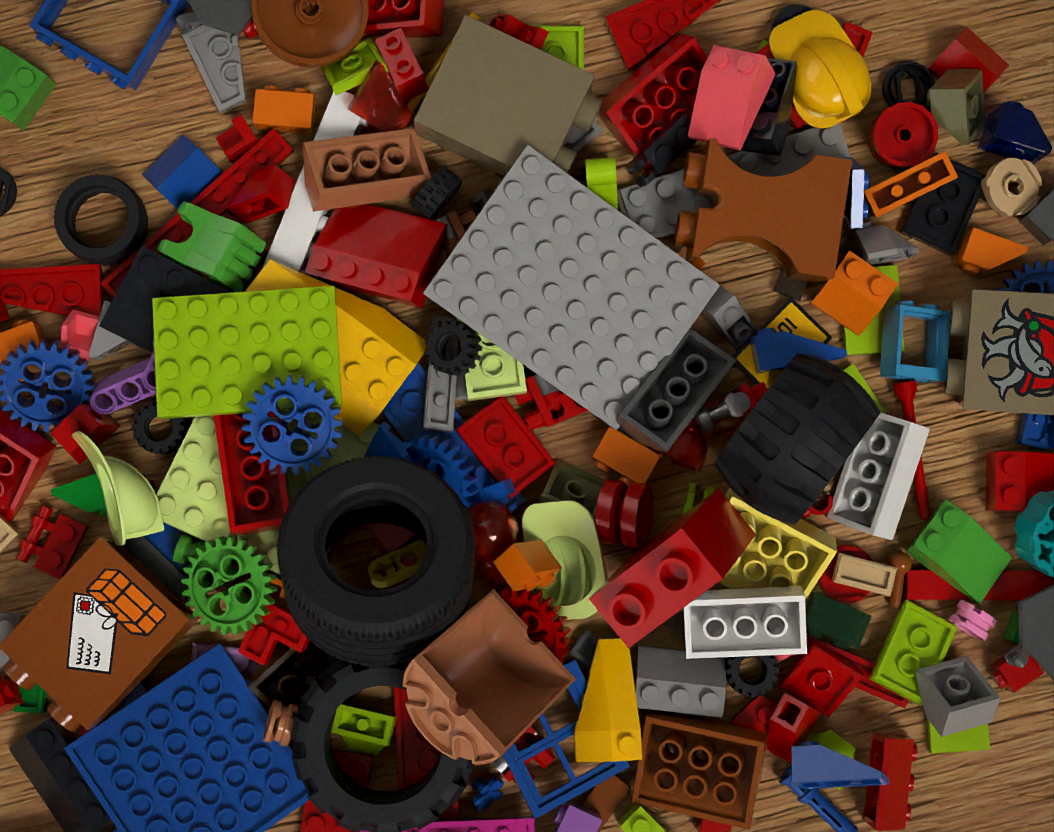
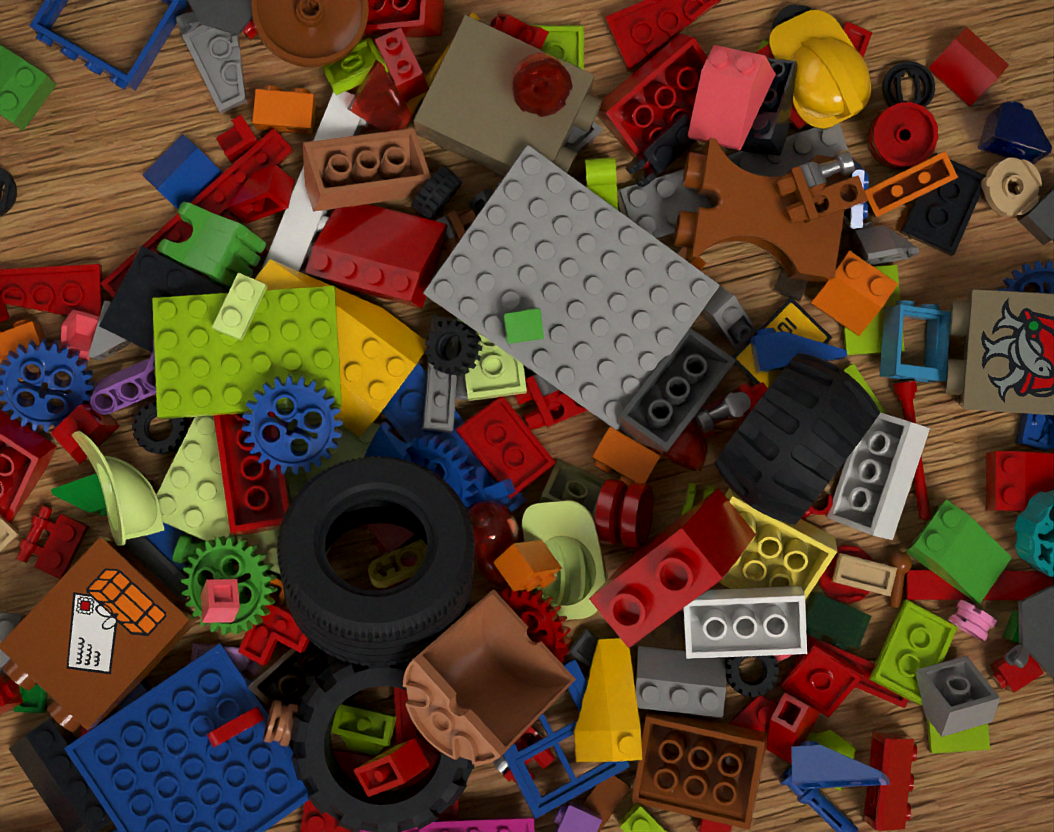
black tyre [54,174,148,266] -> none
blue plant [471,777,504,812] -> none
olive slope [927,69,986,145] -> none
orange slope [954,227,1028,276] -> none
none -> coral panel [201,579,240,623]
none -> red beam [207,706,265,748]
none -> yellowish green plate [212,273,267,342]
none -> red slope [353,738,430,797]
none -> bright green panel [504,307,544,344]
none -> clear red cylinder [510,53,573,117]
none -> dark orange hips [774,149,868,223]

